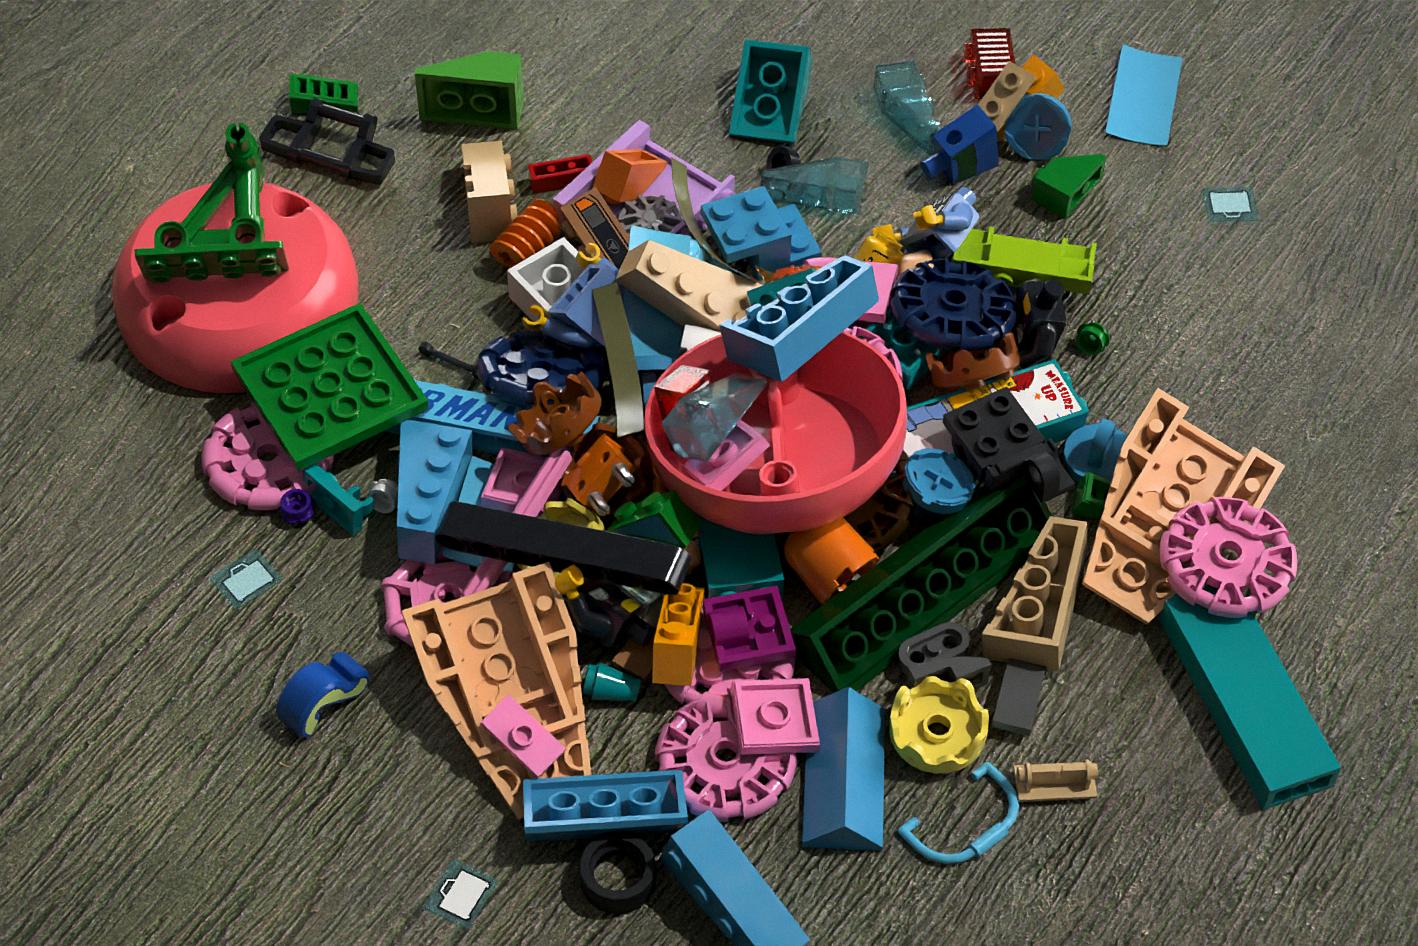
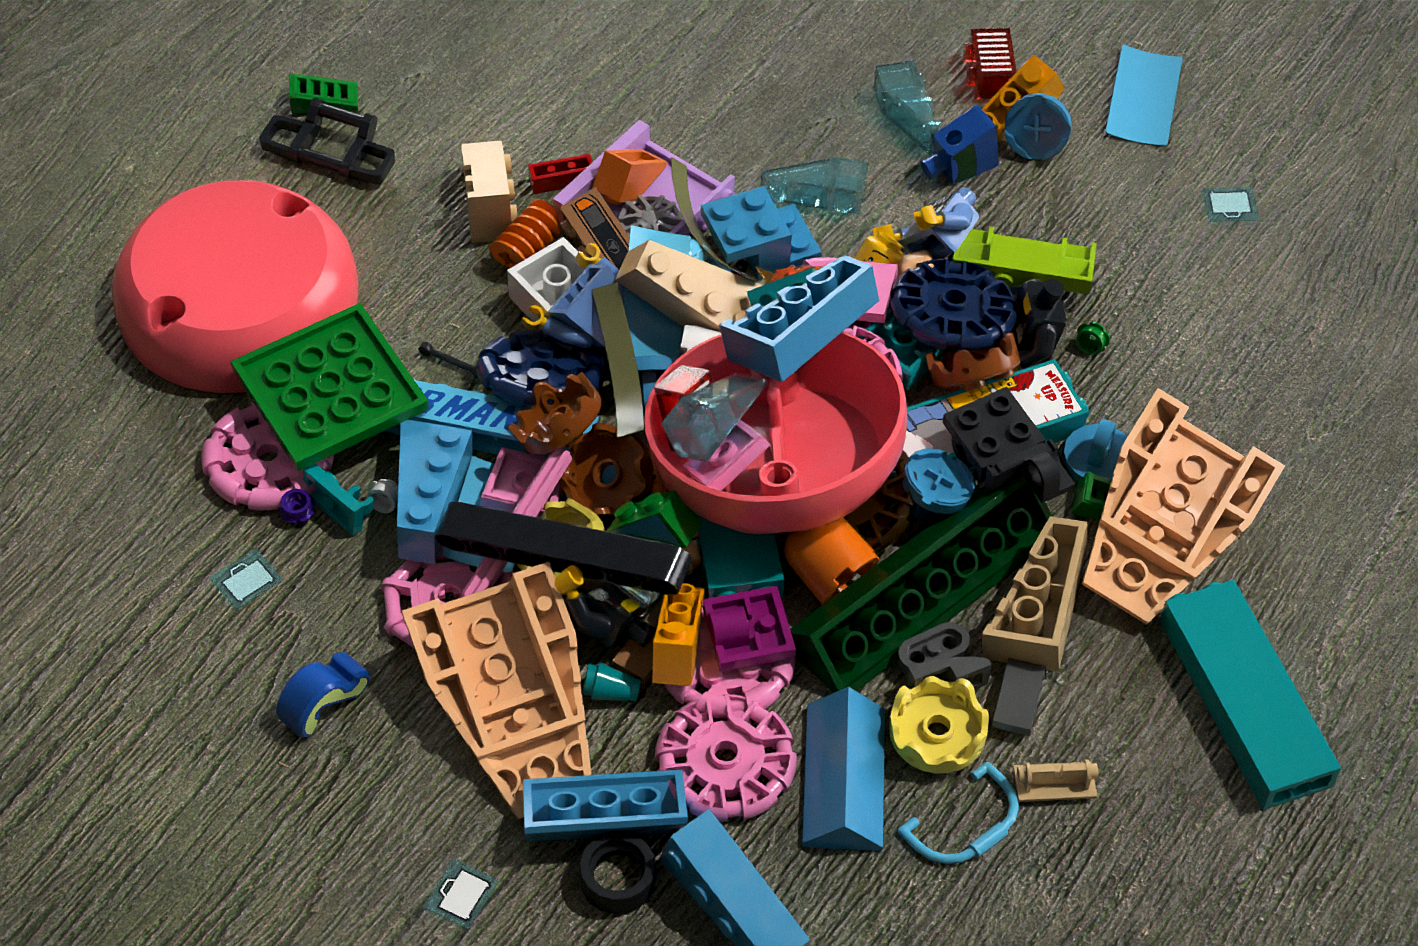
green plate [135,122,289,283] -> none
bright green slope [415,51,524,130] -> none
bright pink plate [480,694,566,779] -> none
orange piece [561,434,636,516] -> none
teal slope [729,39,813,144] -> none
bright pink tile [730,678,820,755] -> none
black tile [766,146,802,181] -> none
tan hinge [978,61,1036,133] -> none
green slope [1031,154,1106,219] -> none
bright pink plate [1159,497,1297,618] -> none

